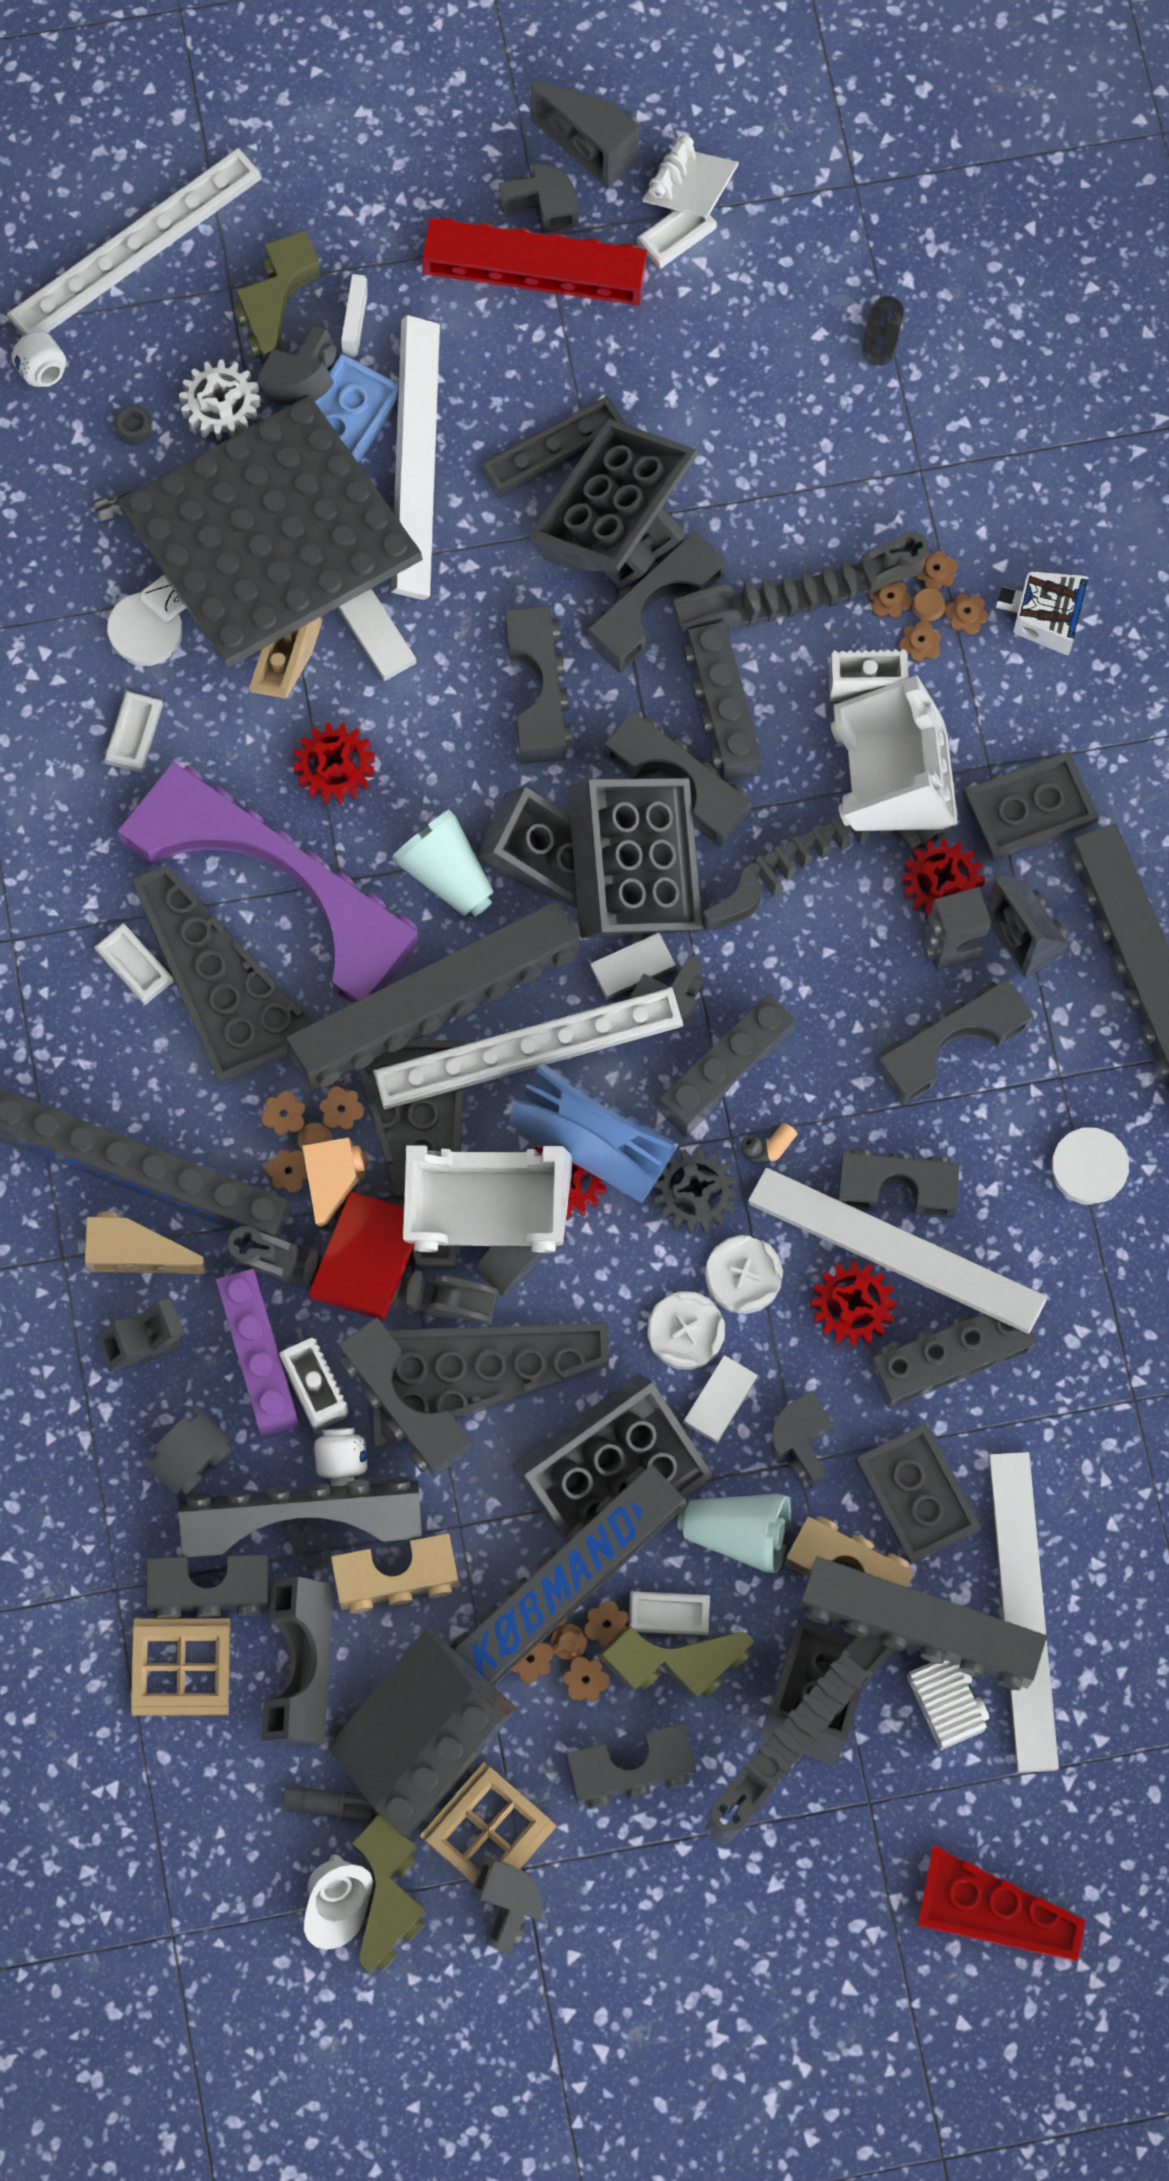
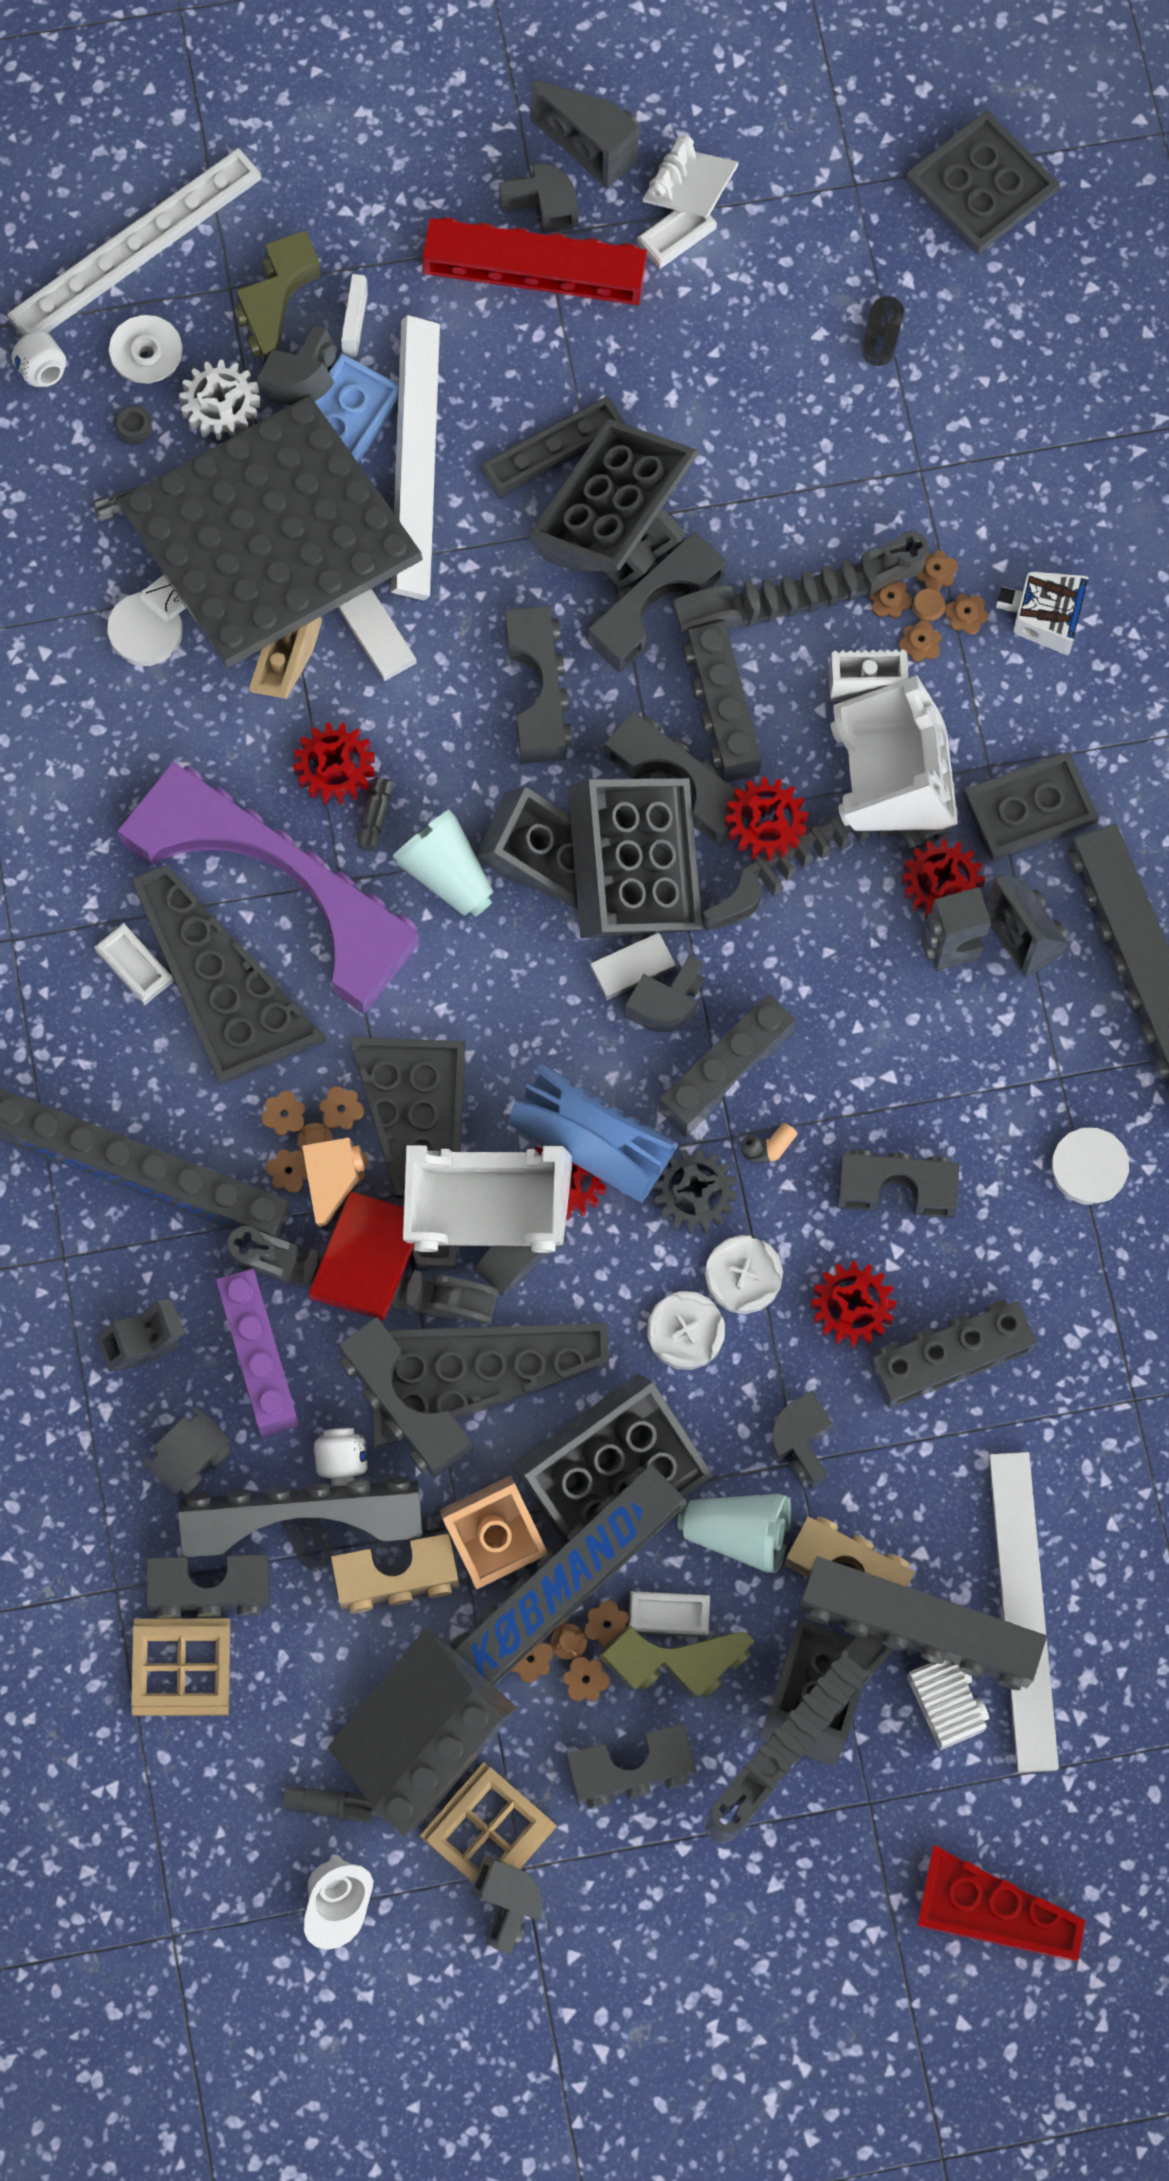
tan slope [85,1212,206,1274] -> none
white tile [104,691,163,773] -> none
dark grey arch [261,1577,334,1747] -> none
white brick [279,1338,349,1432] -> none
dark grey brick [286,901,579,1091] -> none
olive arch [352,1814,426,1975] -> none
white tile [373,987,683,1110] -> none
white tile [683,1355,758,1444] -> none
white tile [748,1168,1047,1334] -> none
dark grey plate [855,1423,982,1566] -> none
dark grey arch [877,979,1034,1107] -> none
none -> white dish [109,315,183,384]
none -> dark grey axle [357,777,393,851]
none -> light nougat slope [439,1475,548,1589]
none -> red gear [724,777,808,861]
none -> dark grey plate [905,110,1060,255]

